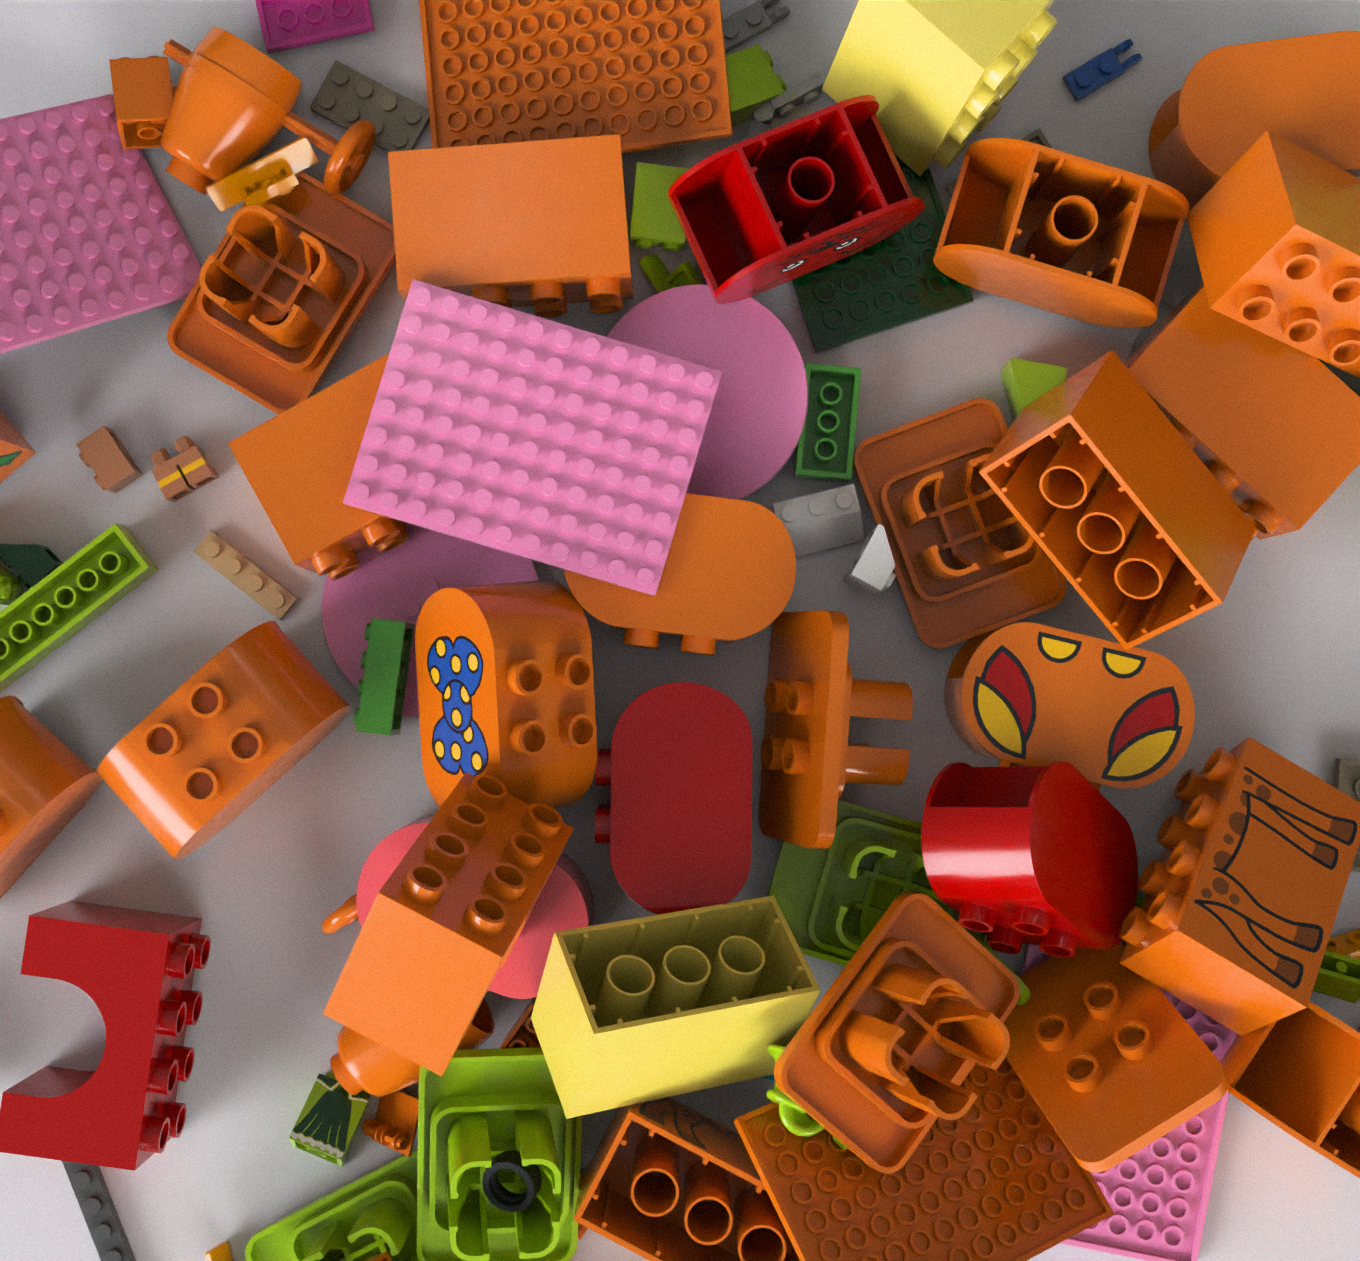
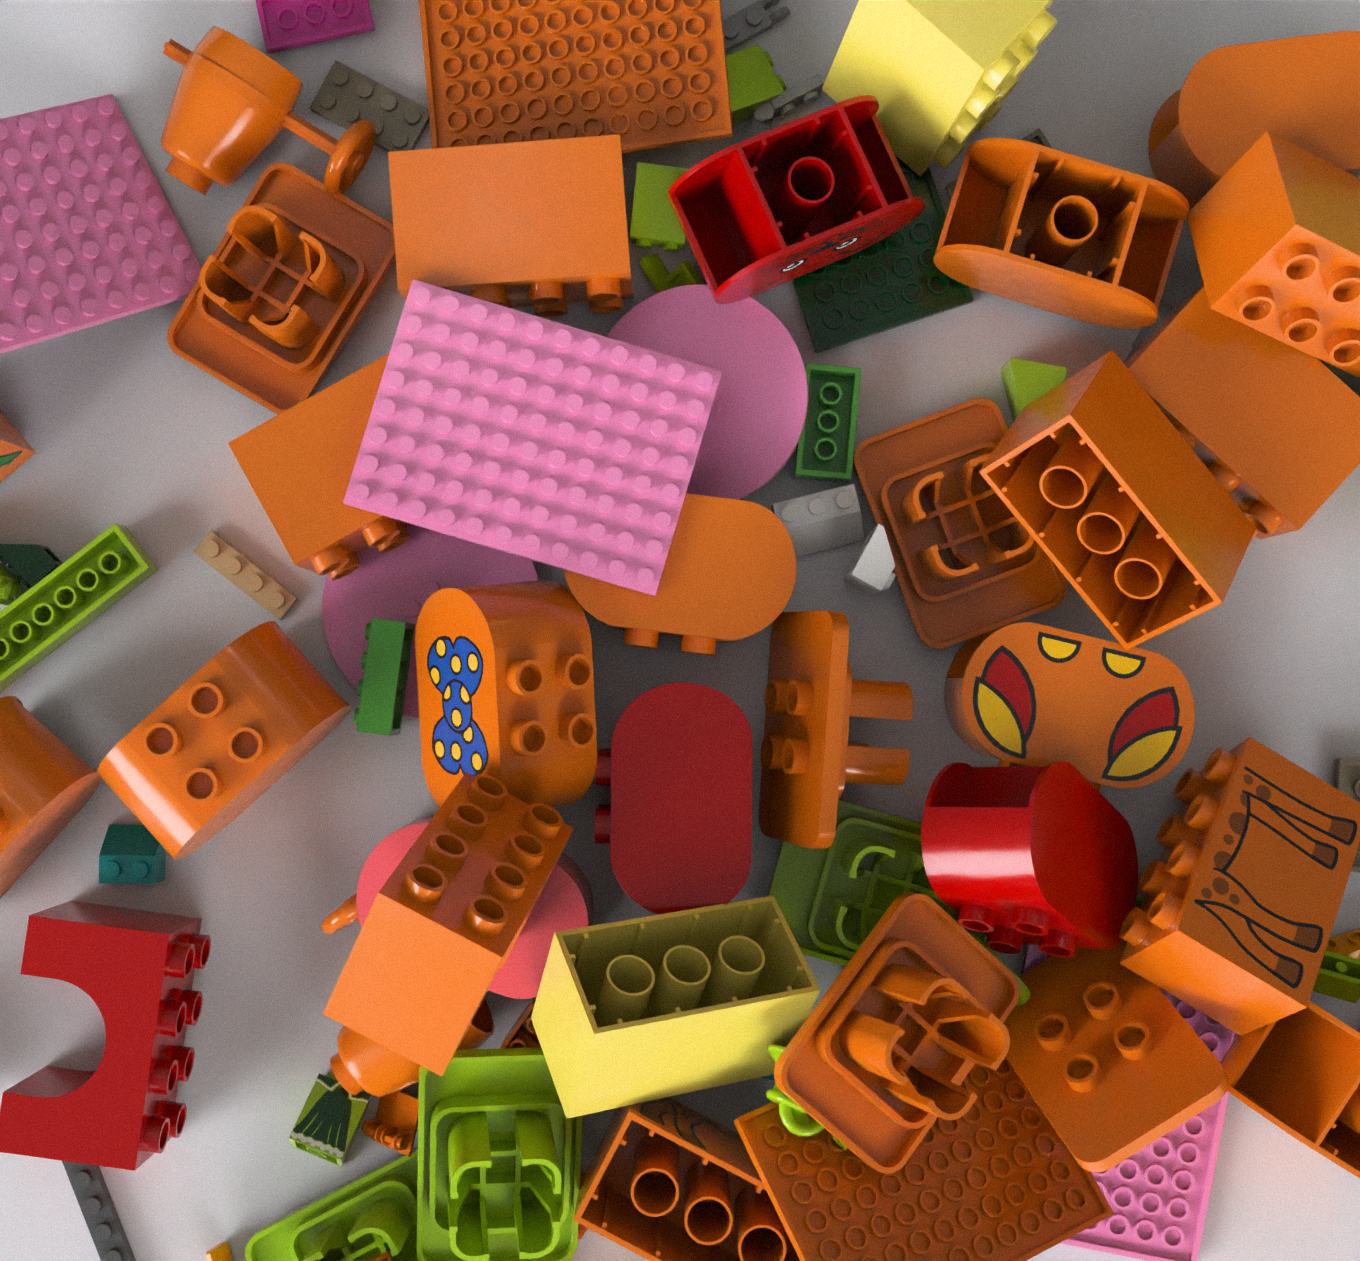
nougat brick [76,426,143,493] -> none
orange brick [109,56,177,150] -> none
nougat hips [151,436,219,502] -> none
light orange bracket [206,136,318,212] -> none
black tyre [482,1150,542,1212] -> none
blue hinge [1062,39,1142,102] -> none
none -> teal slope [99,824,166,884]

